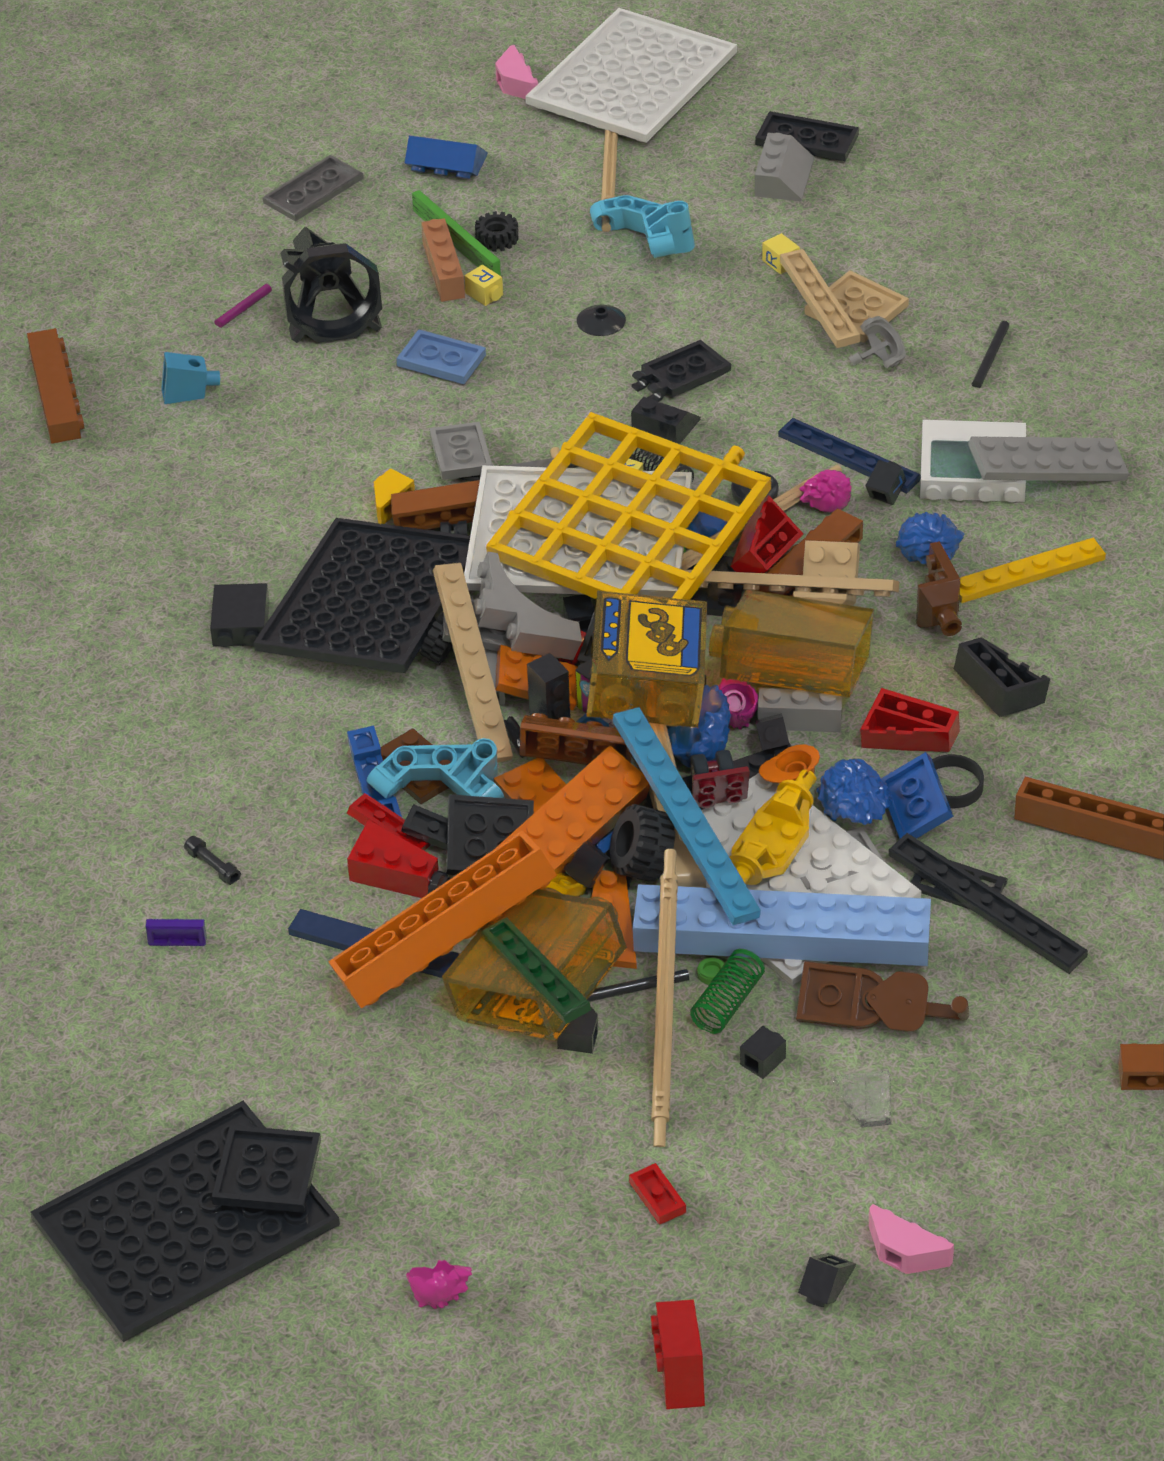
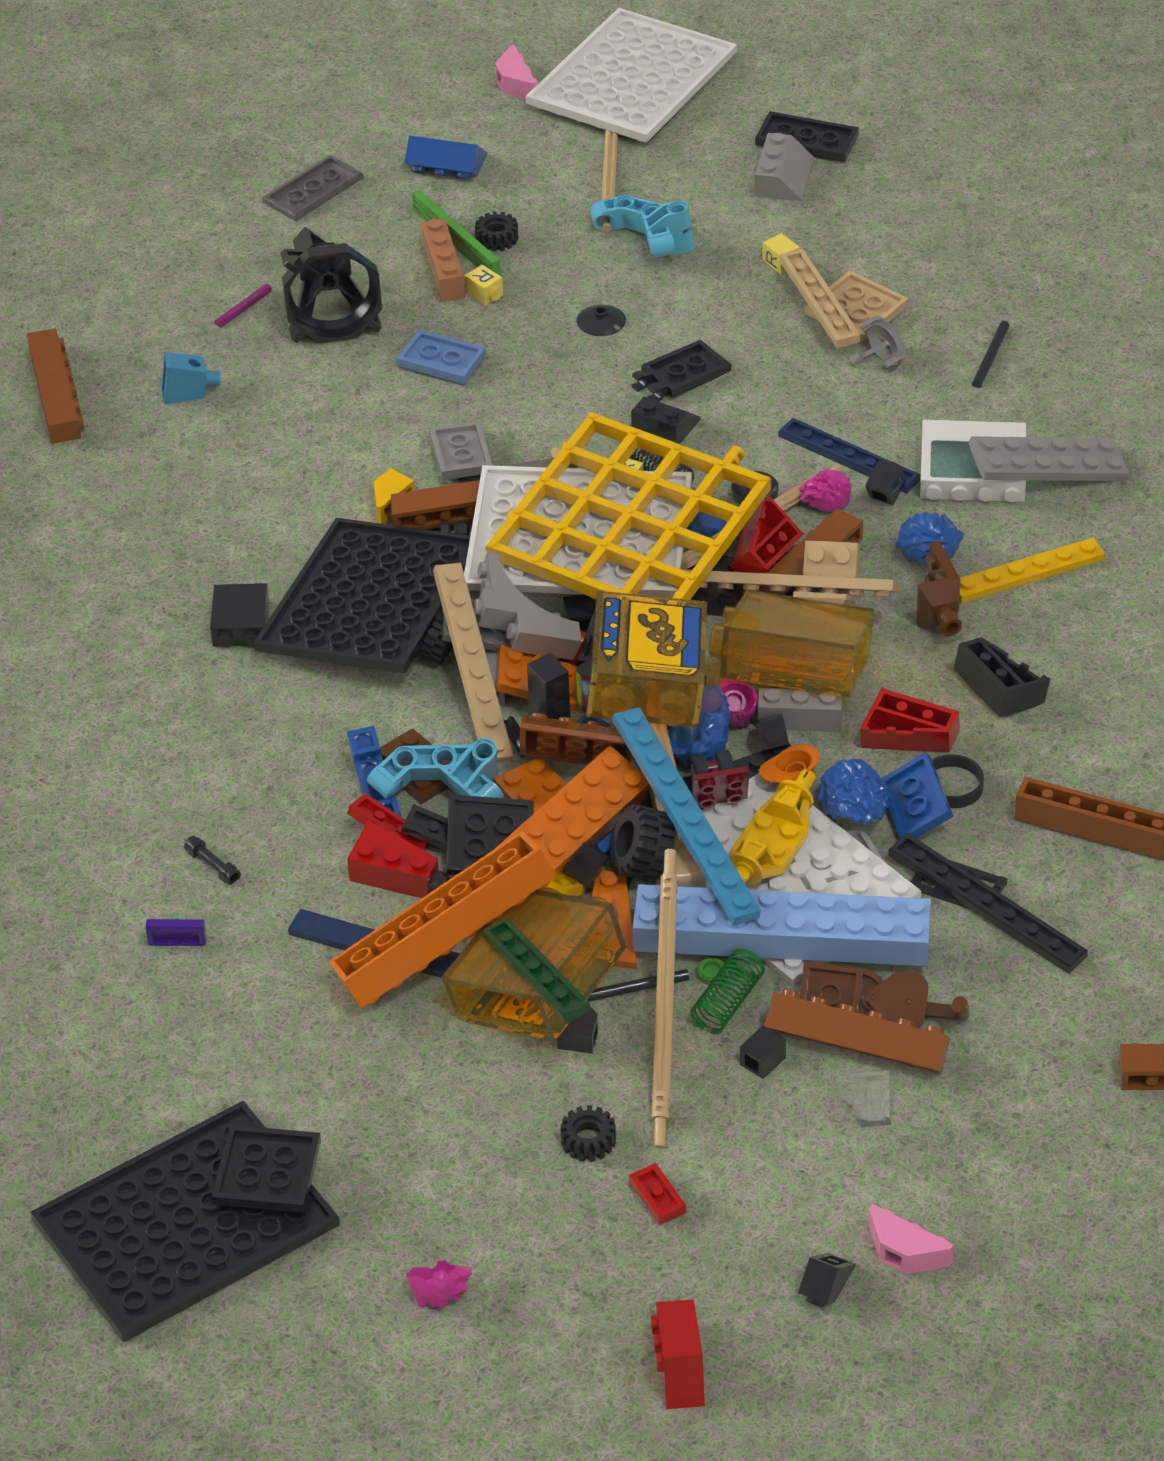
none -> black tyre [561,1105,616,1162]
none -> dark orange brick [765,989,951,1073]

